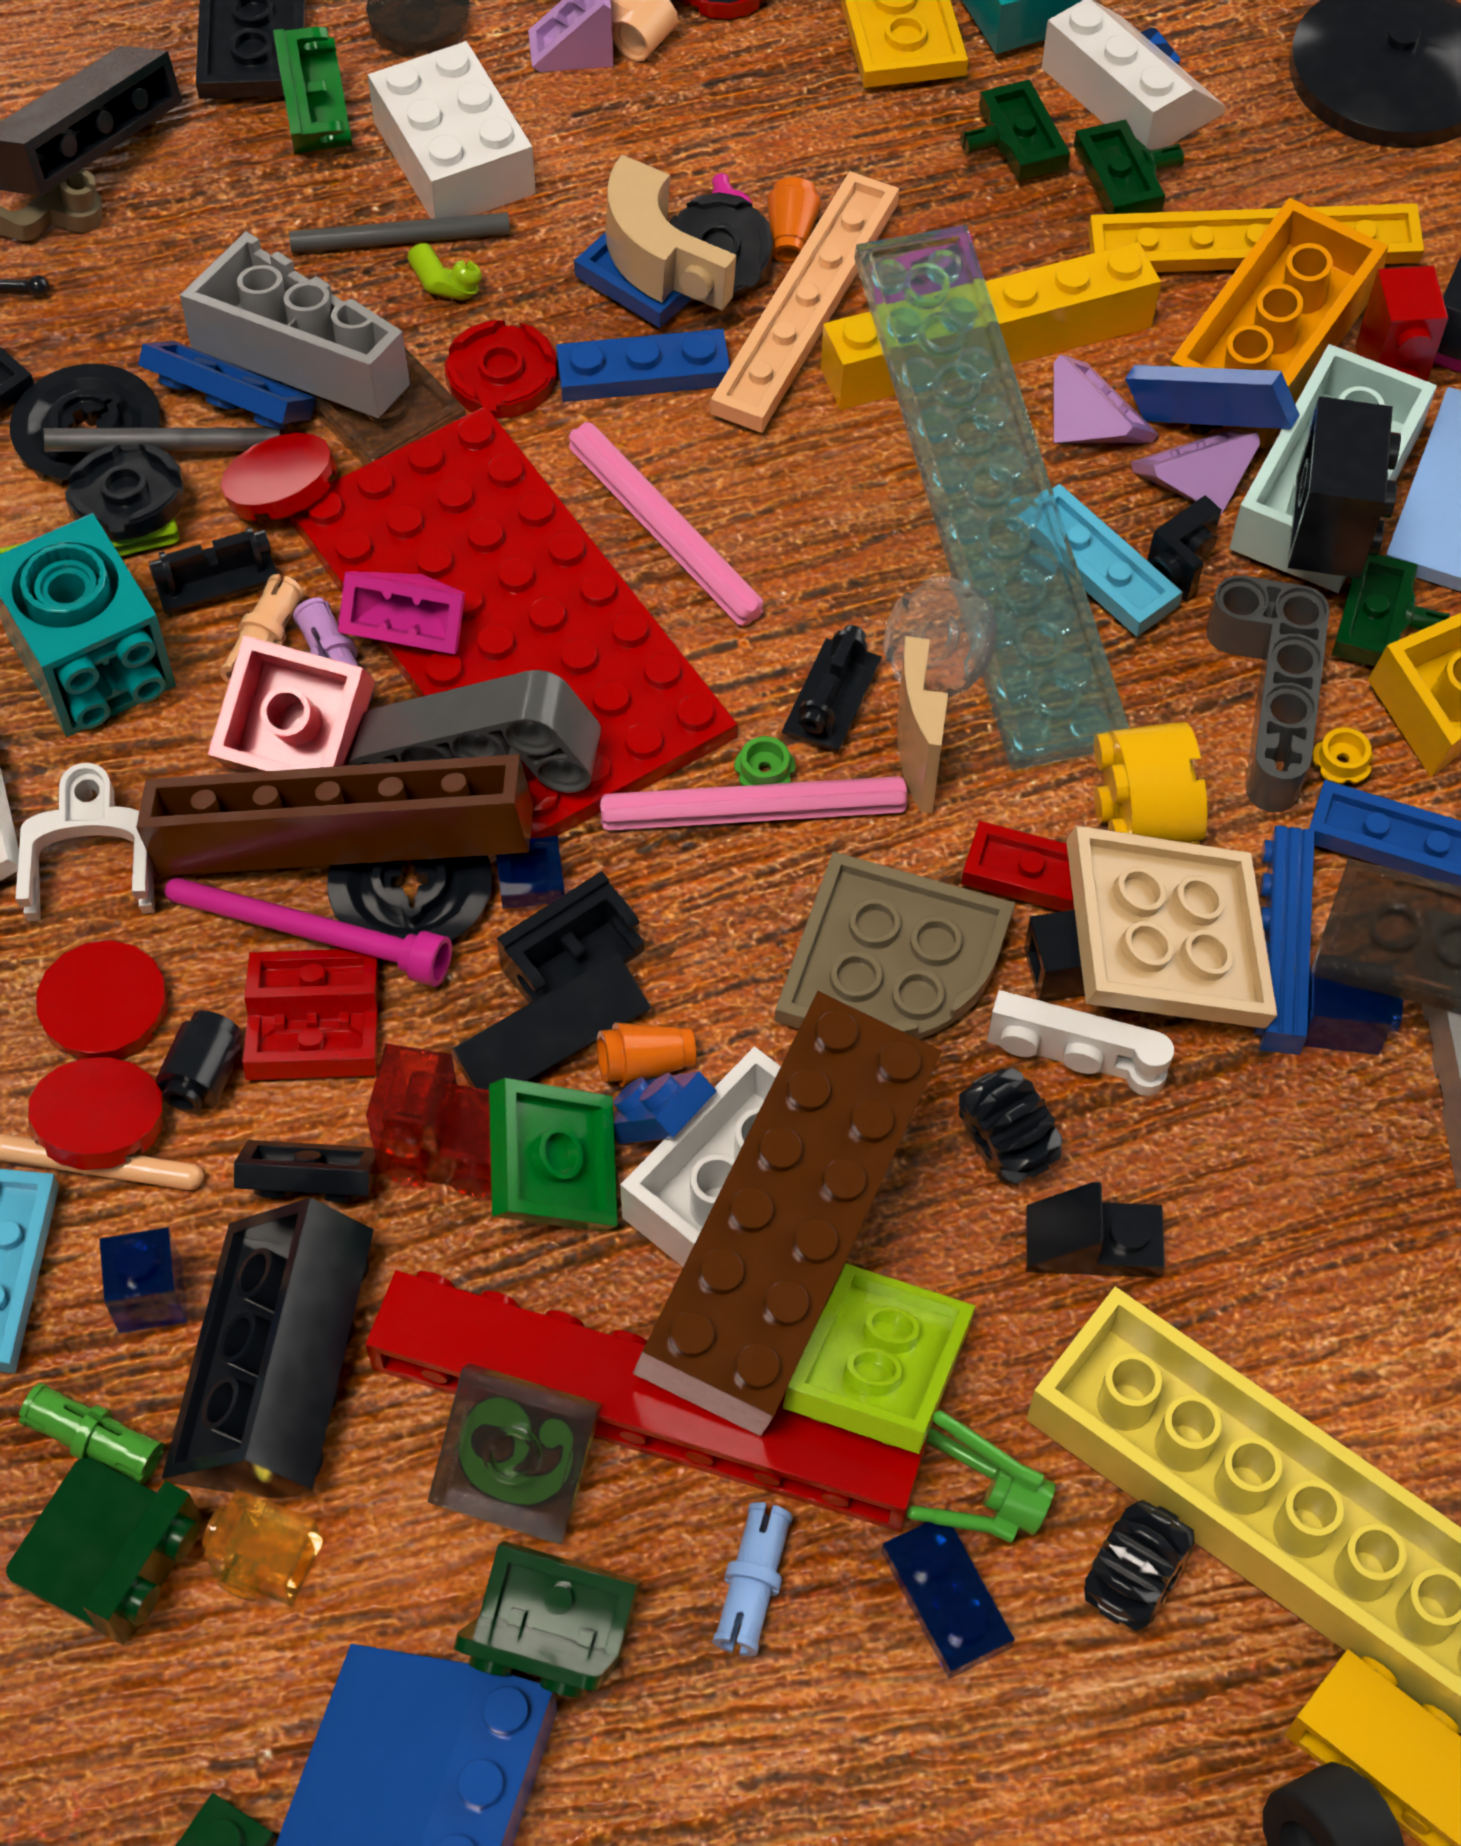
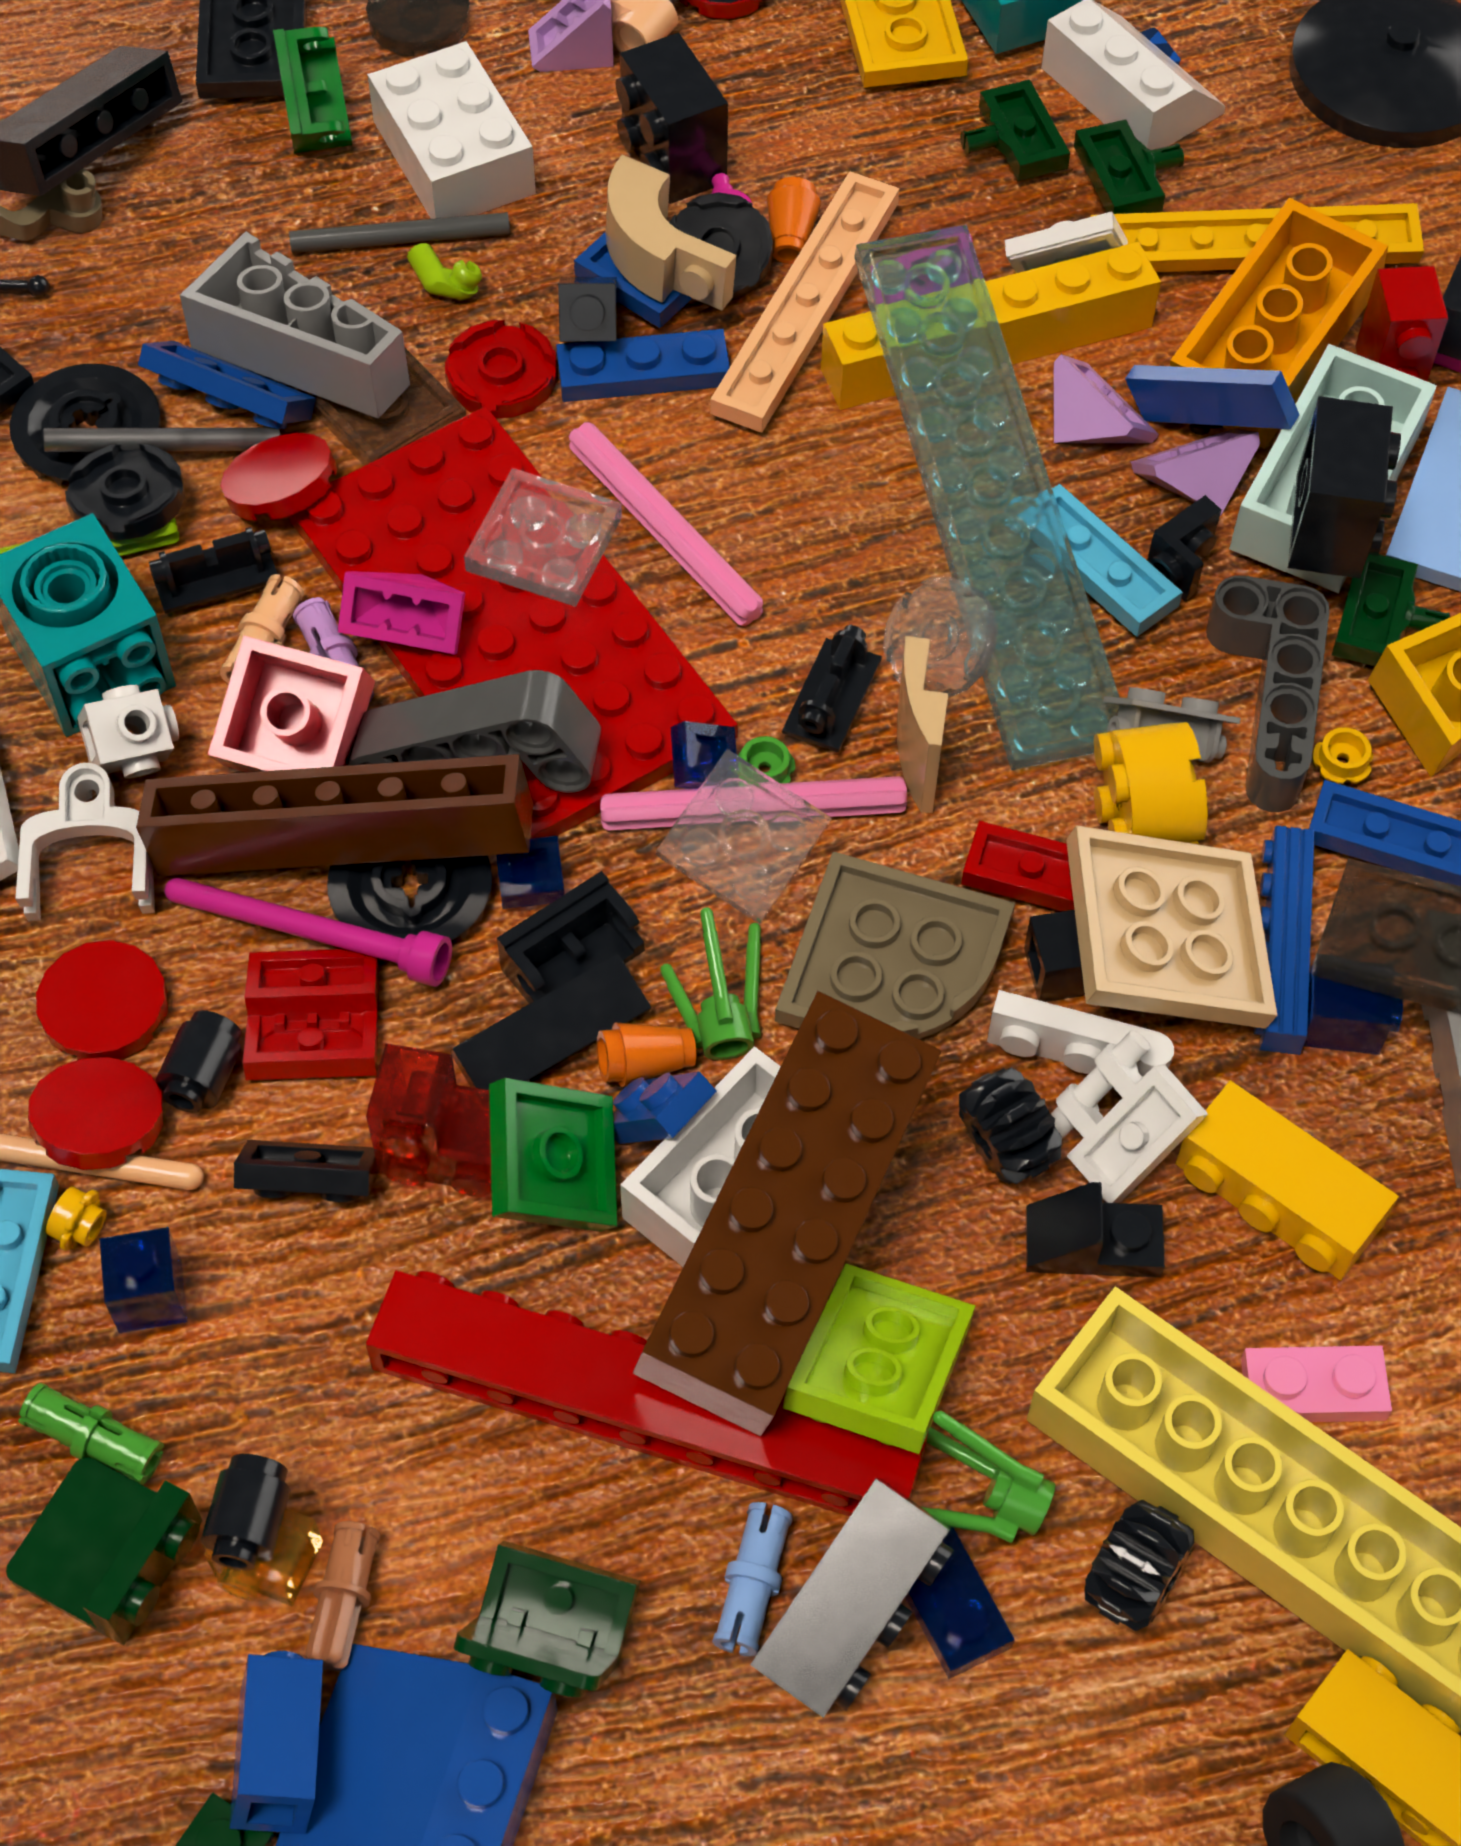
black slope [162,1197,374,1498] -> none
clear smoke tile [427,1363,602,1544] -> none
none -> yellow plate [46,1186,107,1251]
none -> white brick [77,685,179,779]
none -> black brick [201,1454,291,1571]
none -> blue brick [229,1651,323,1834]
none -> nougat axle [305,1521,380,1671]
none -> clear plate [464,468,622,607]
none -> black brick [558,277,618,342]
none -> black brick [615,32,728,204]
none -> clear plate [656,749,832,925]
none -> bright green plant [660,907,761,1060]
none -> clear blue plate [670,721,739,789]
none -> brick [750,1478,954,1718]
none -> white plate [1005,211,1128,273]
none -> white plate [1051,1030,1208,1203]
none -> light grey hinge [1103,687,1241,763]
none -> yellow brick [1175,1080,1399,1281]
none -> bright pink plate [1241,1346,1392,1422]

